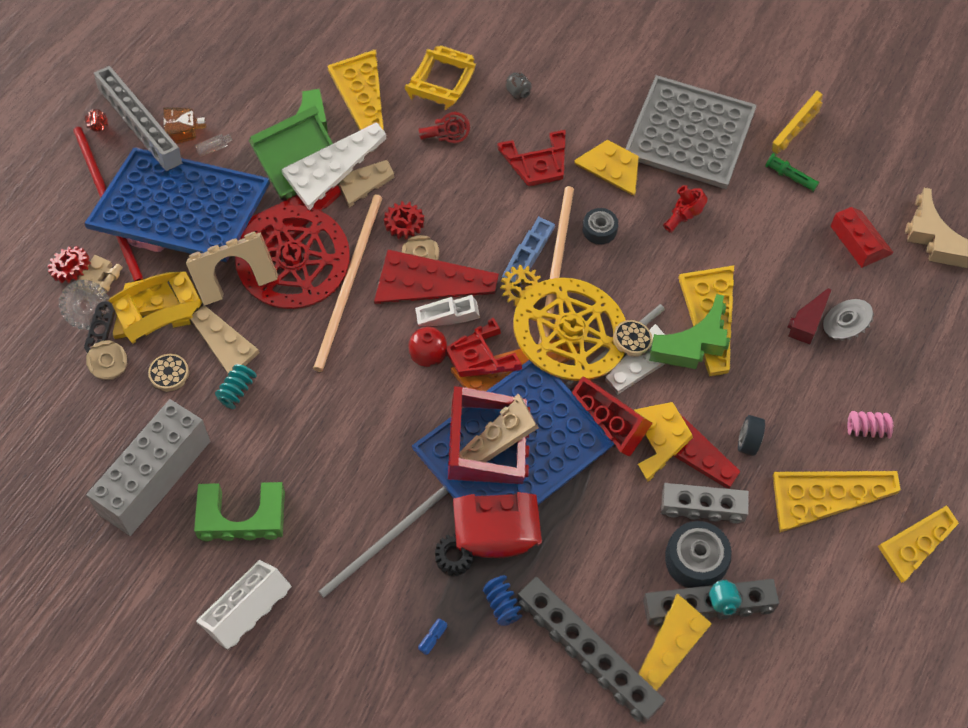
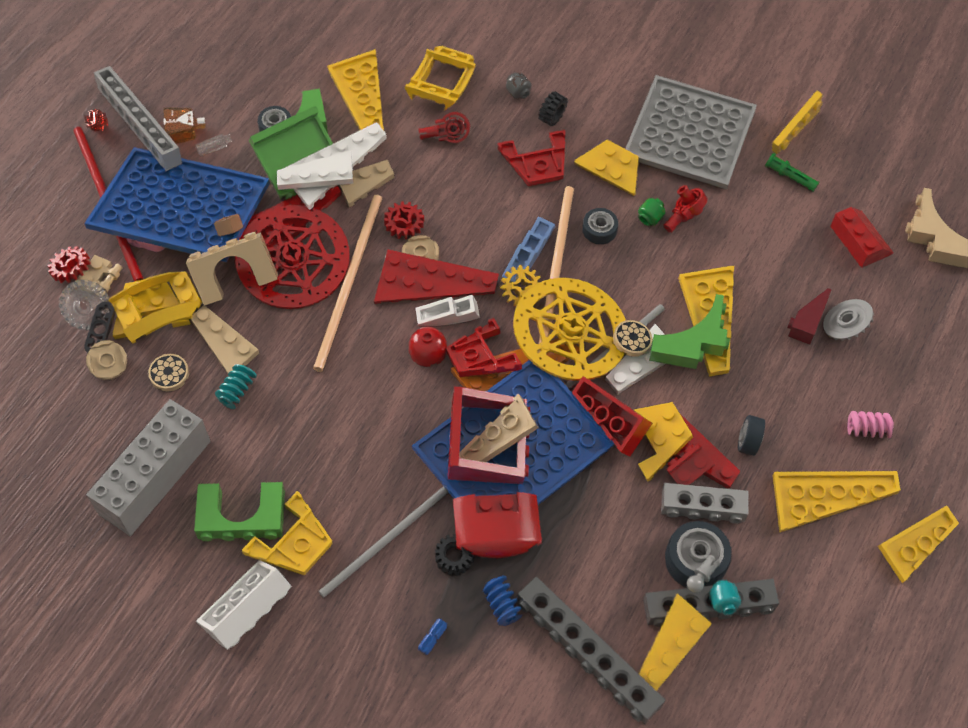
none -> medium nougat slope [214,214,243,236]
none -> yellow wing [242,491,333,575]
none -> wheel [257,106,291,132]
none -> white wing [277,150,353,190]
none -> black tyre [538,91,568,126]
none -> green head [638,198,666,226]
none -> red bracket [666,443,715,485]
none -> light grey pin [687,555,720,593]

